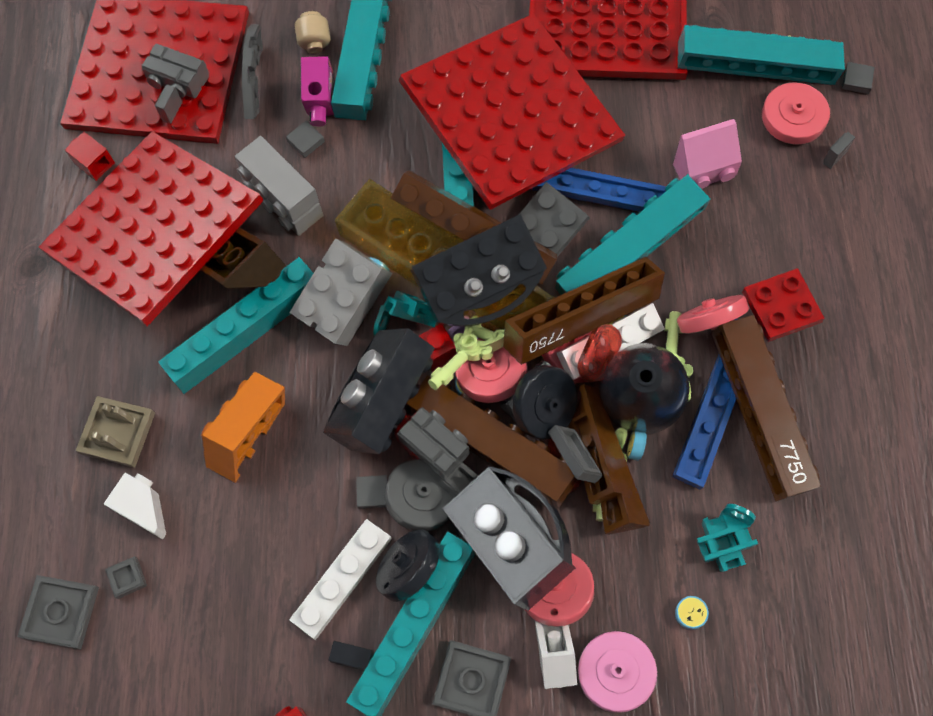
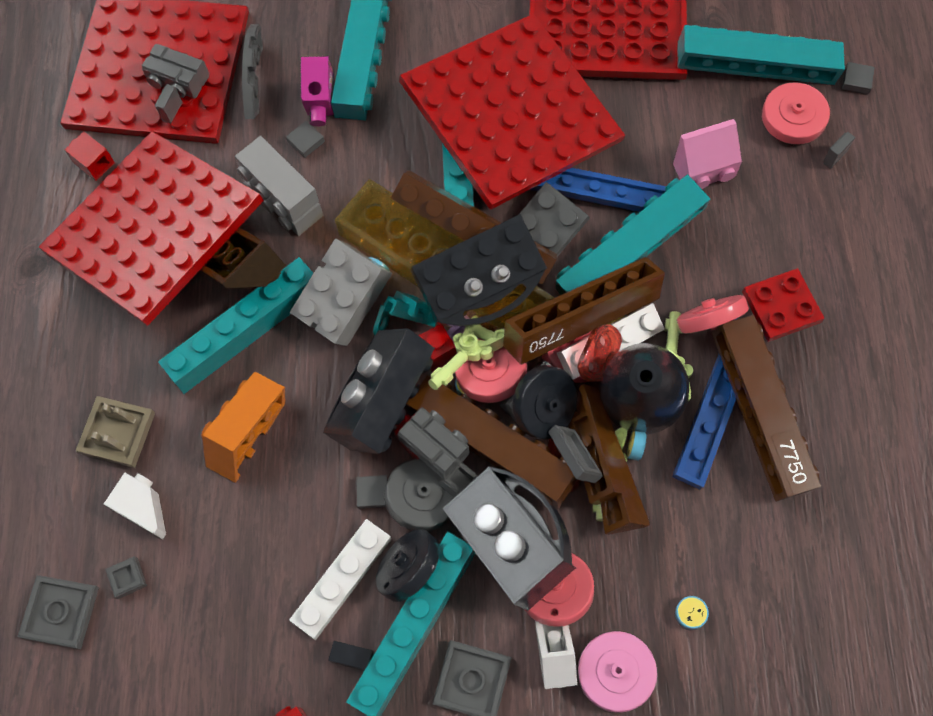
tan head [295,11,330,53] -> none
teal piece [697,503,758,572] -> none

